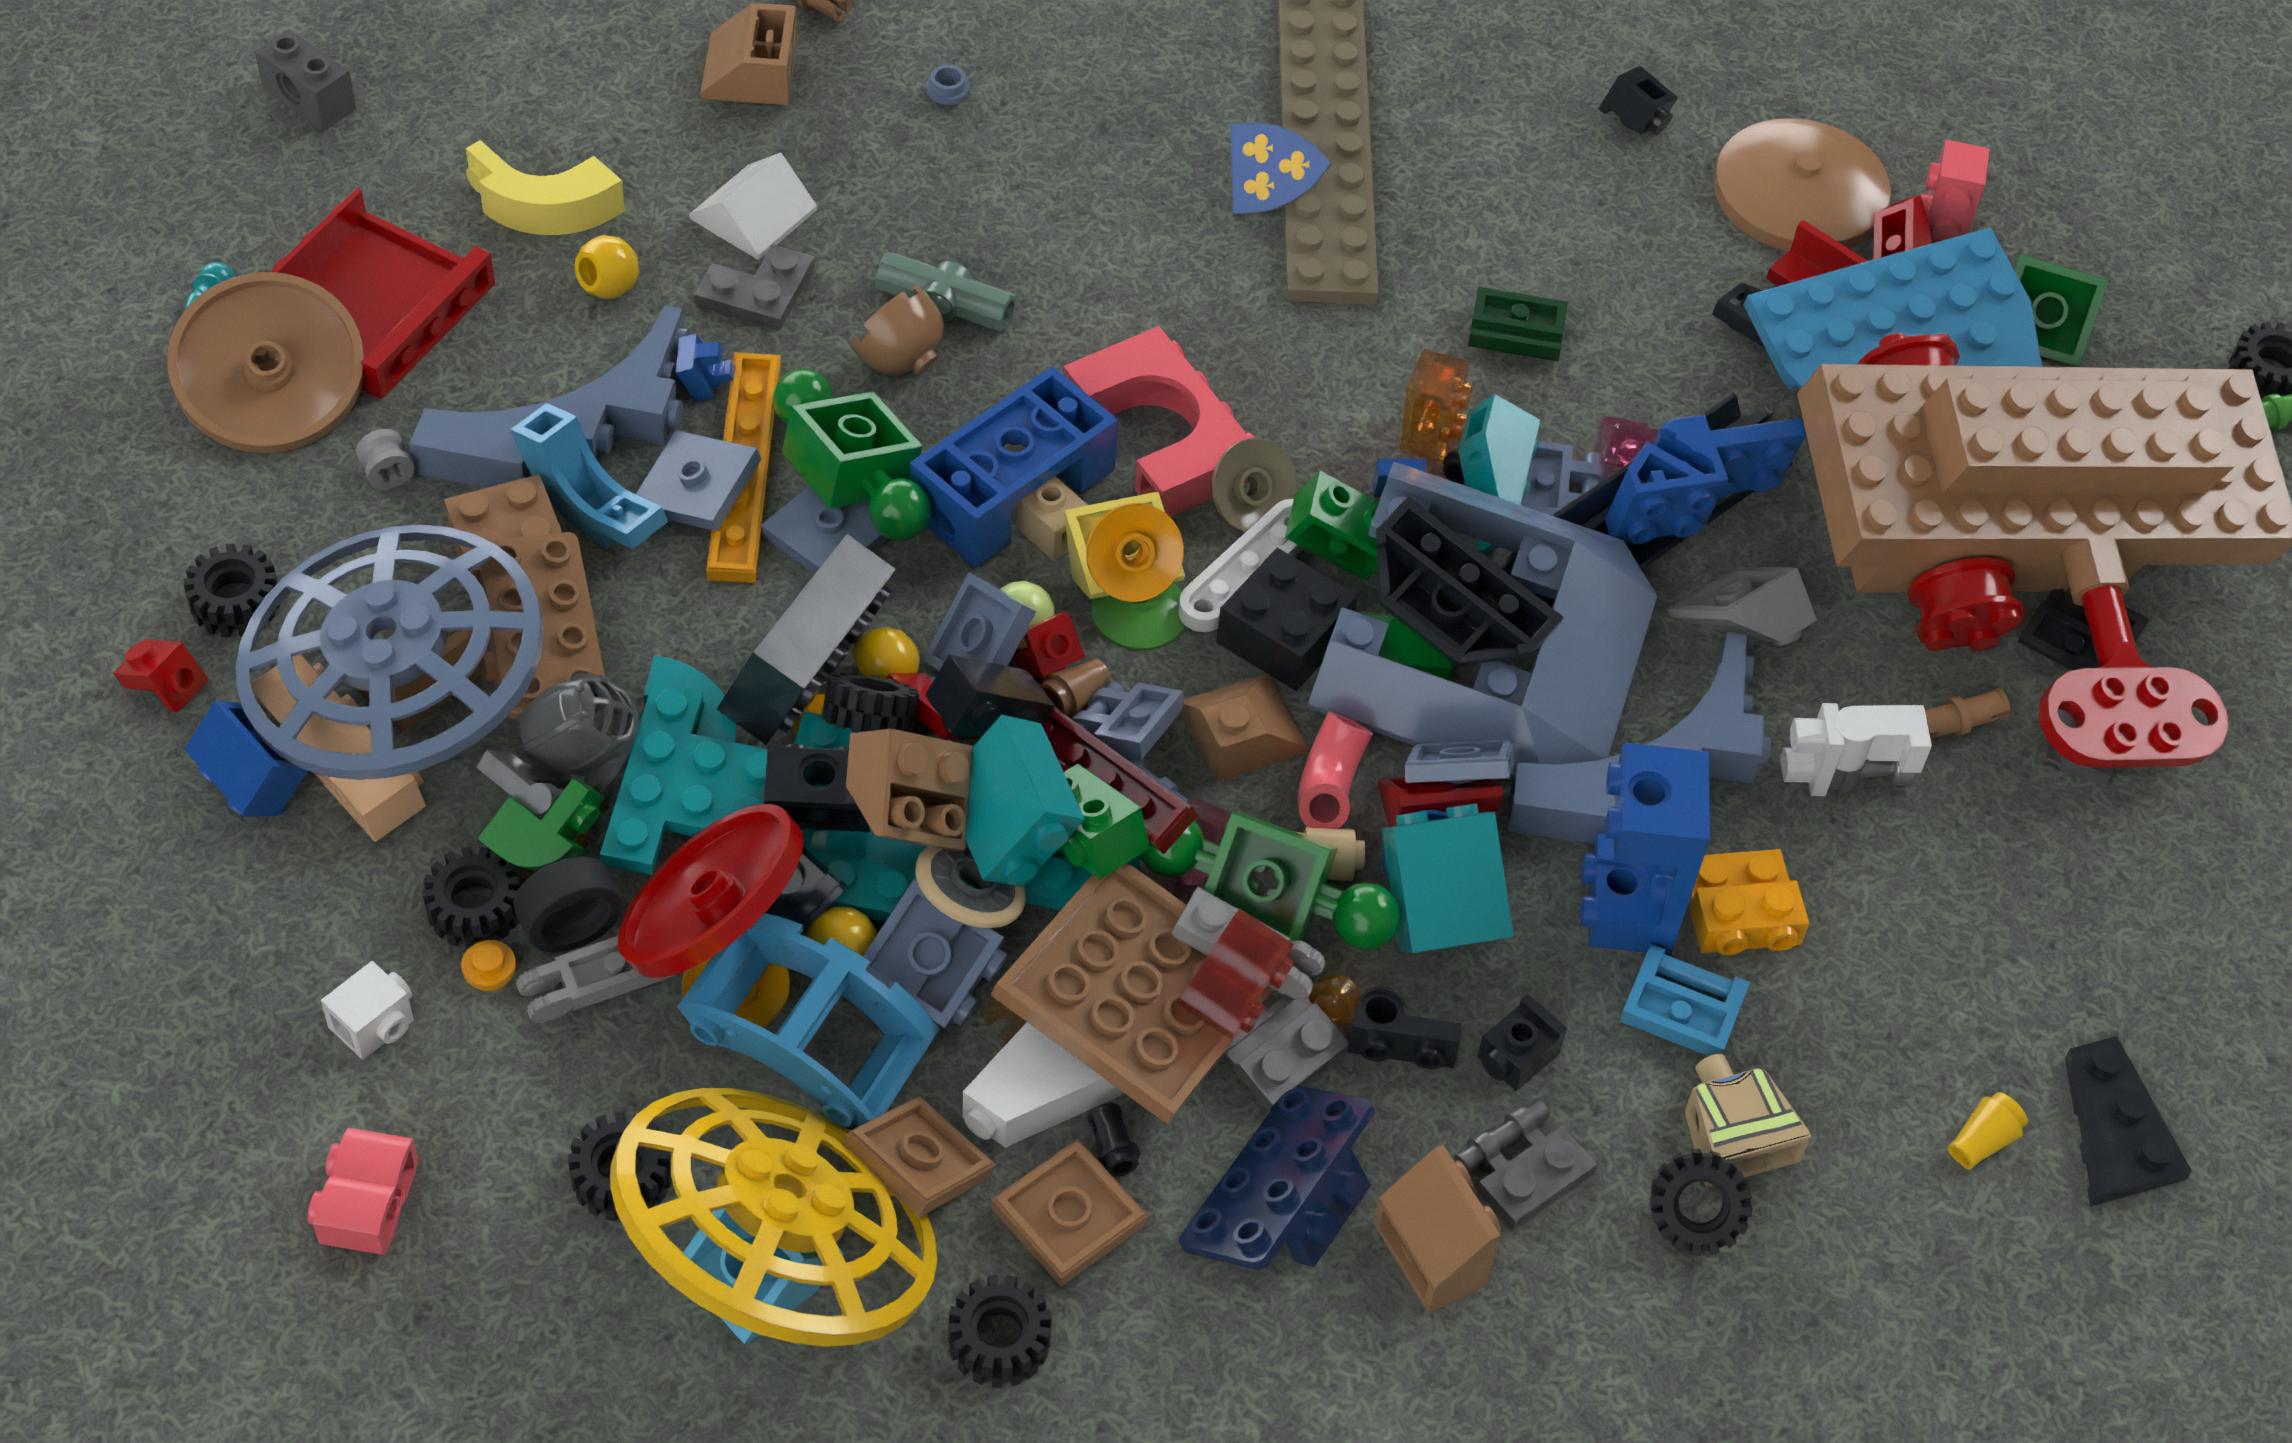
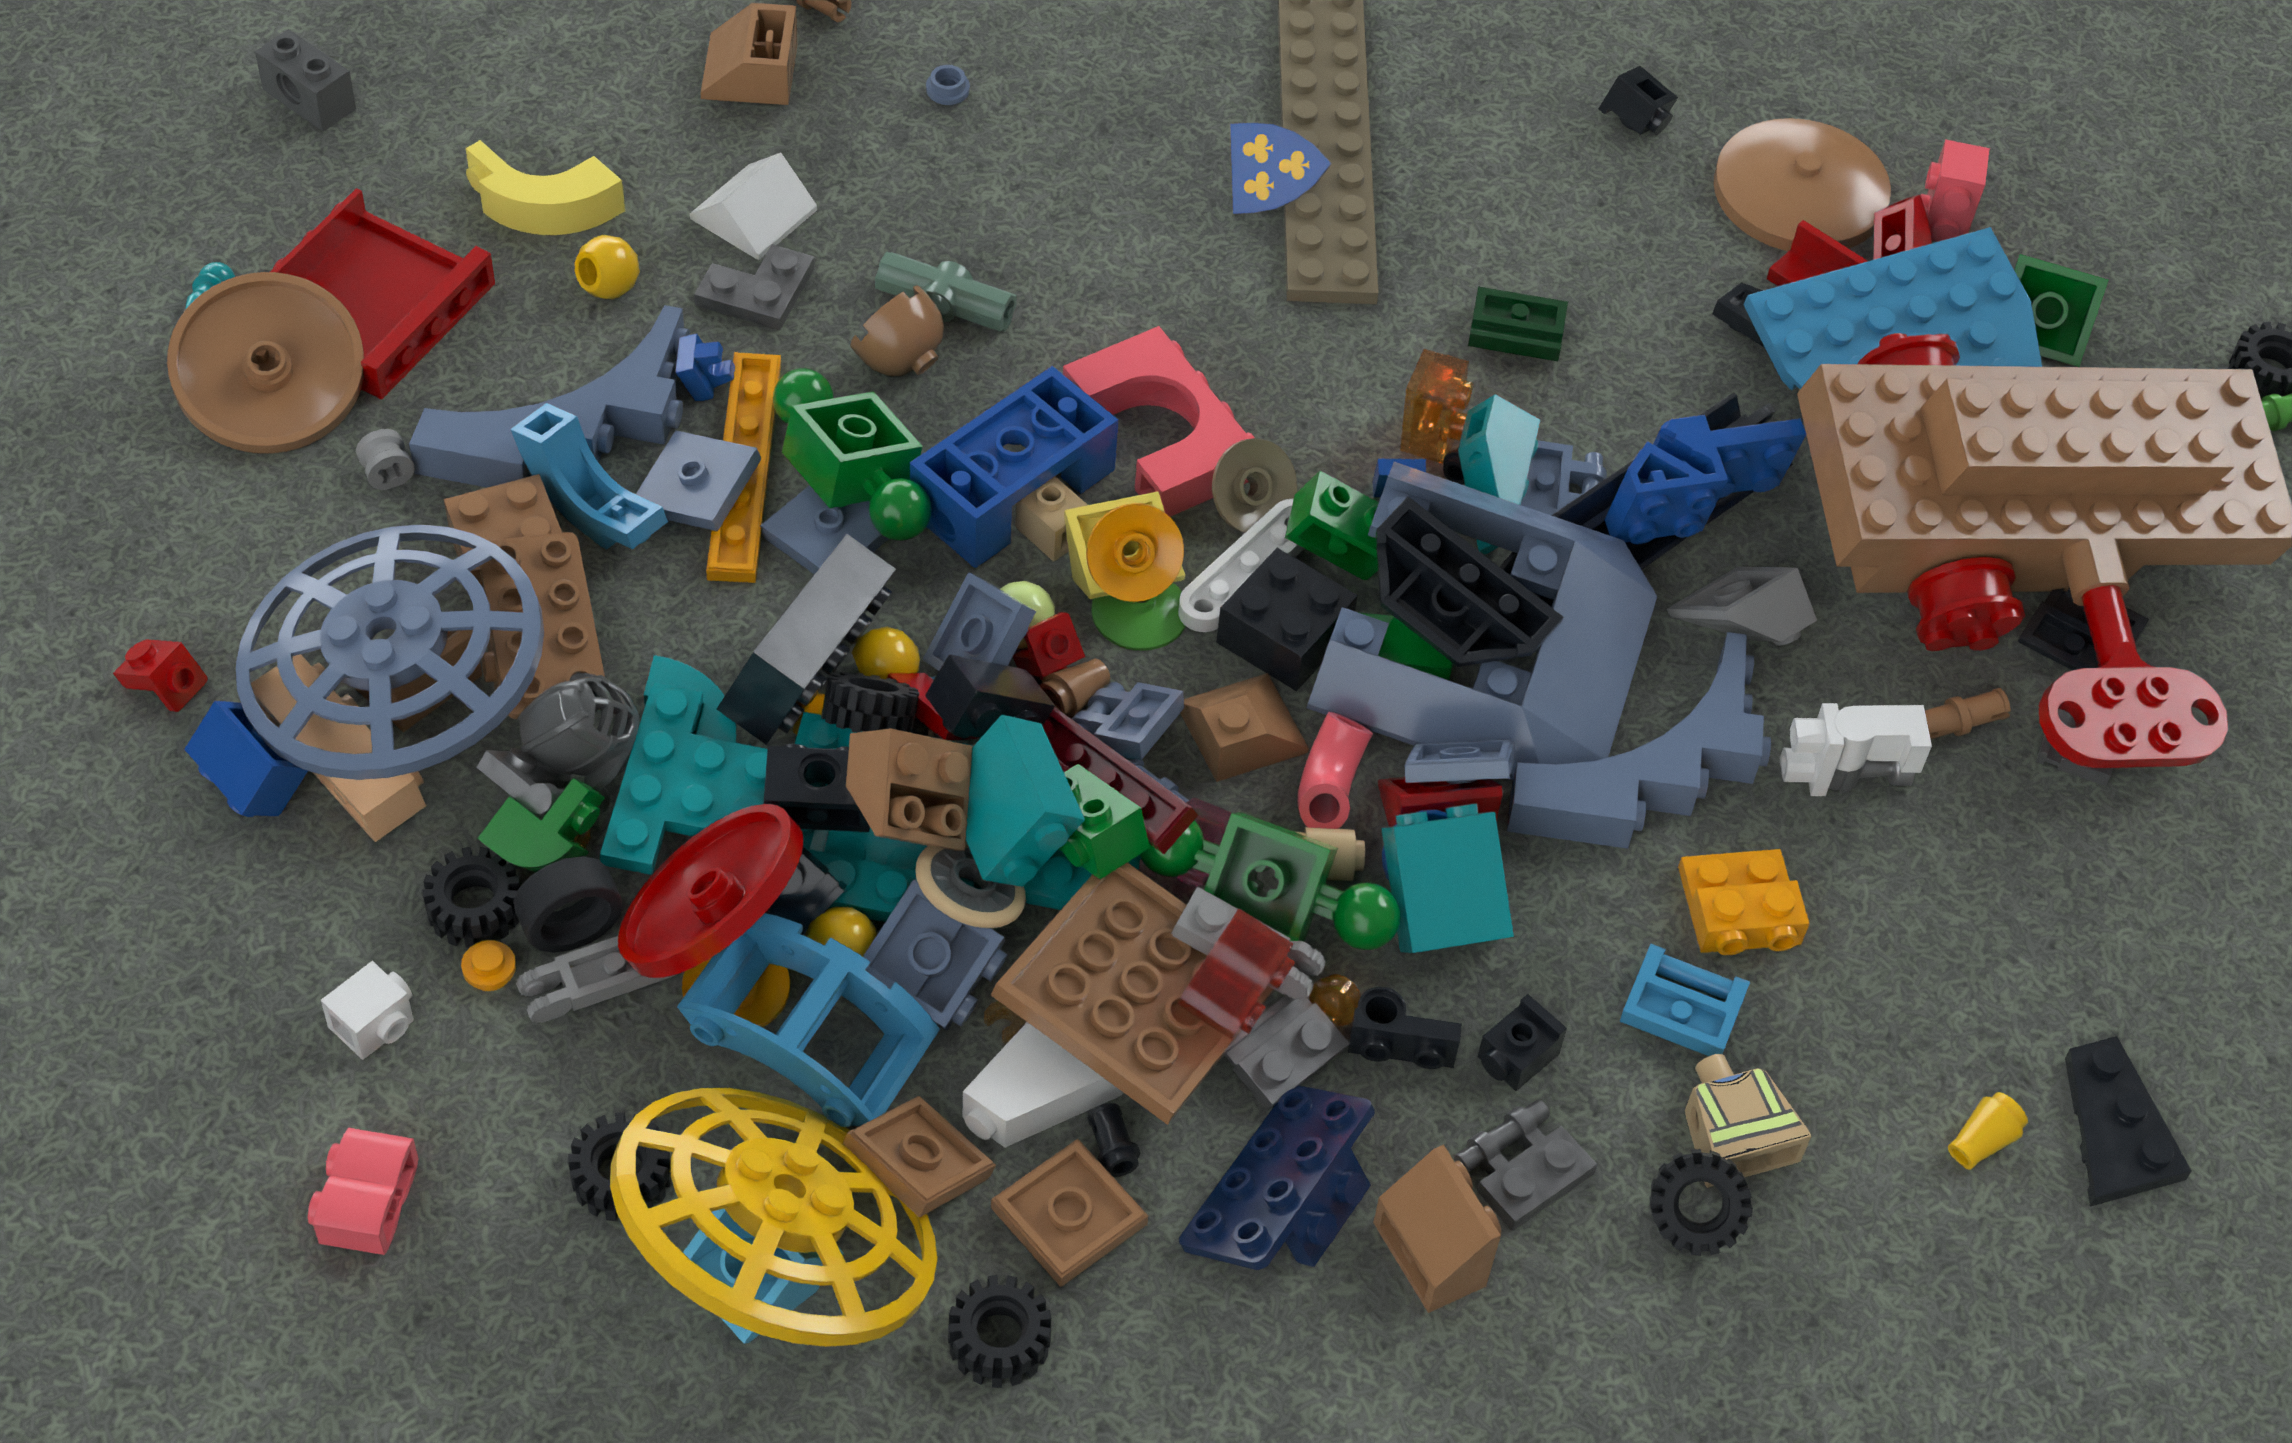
black tyre [184,544,281,637] -> none
blue plate [1580,743,1710,955] -> none
clear pink bracket [1598,416,1659,468] -> none

